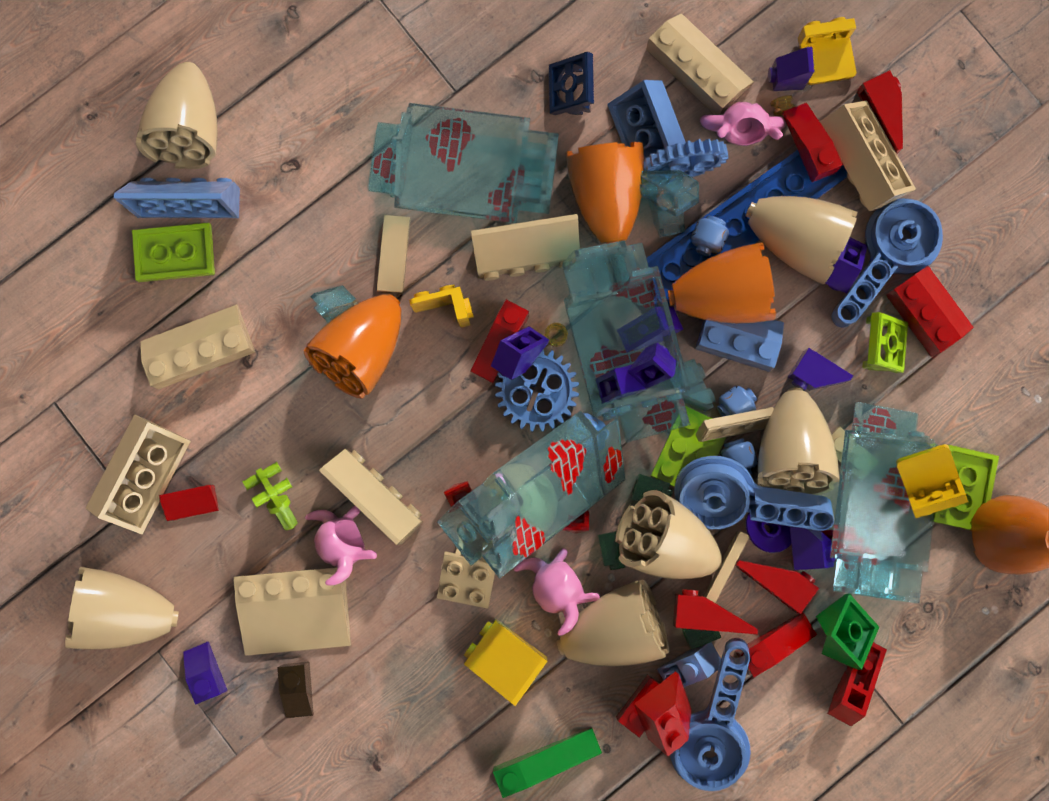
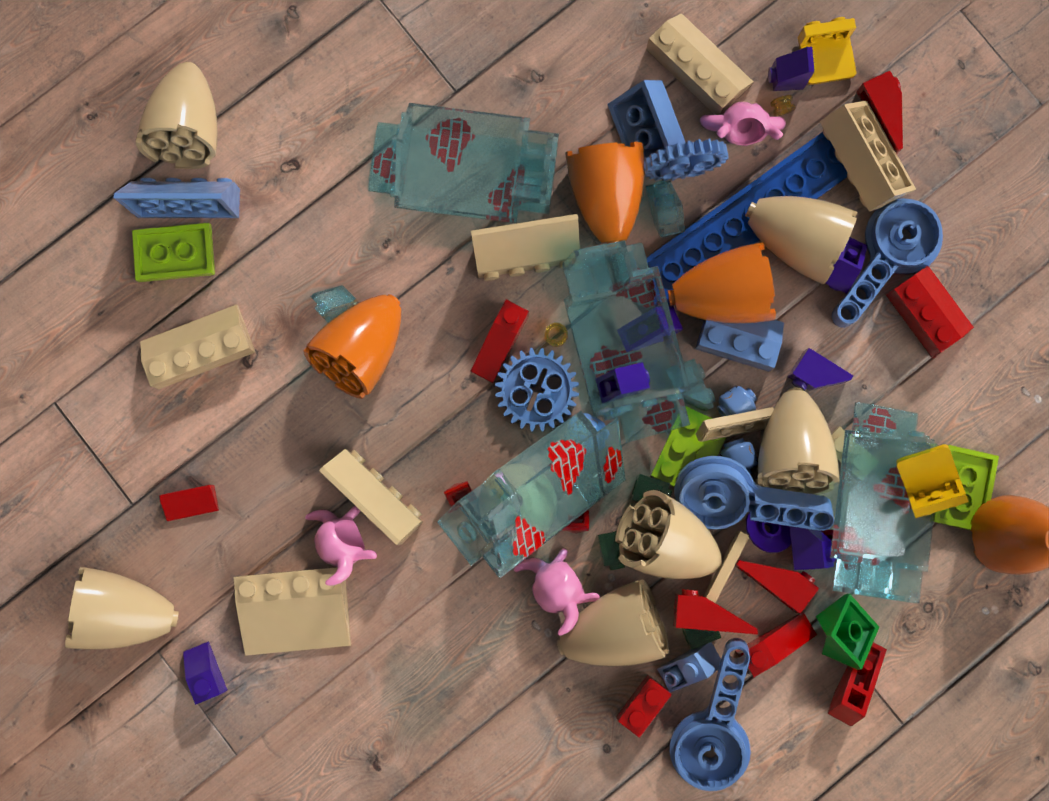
tan slope [86,414,191,534] -> none
lime axle [242,461,298,531] -> none
dark brown slope [277,662,314,718] -> none
tan tile [377,215,410,294] -> none
yellow bracket [409,285,474,328] -> none
tan plate [437,534,497,608] -> none
yellow slope [463,619,548,706] -> none
dark purple slope [491,327,549,380] -> none
green slope [493,728,602,798] -> none
dark blue piece [549,52,594,116] -> none
dark purple slope [628,342,676,389] -> none
red slope [634,671,692,757] -> none
clear light blue slope [640,170,699,217] -> none
medium blue head [691,216,729,256] -> none
red slope [782,102,843,182] -> none
lime piece [862,312,908,373] -> none

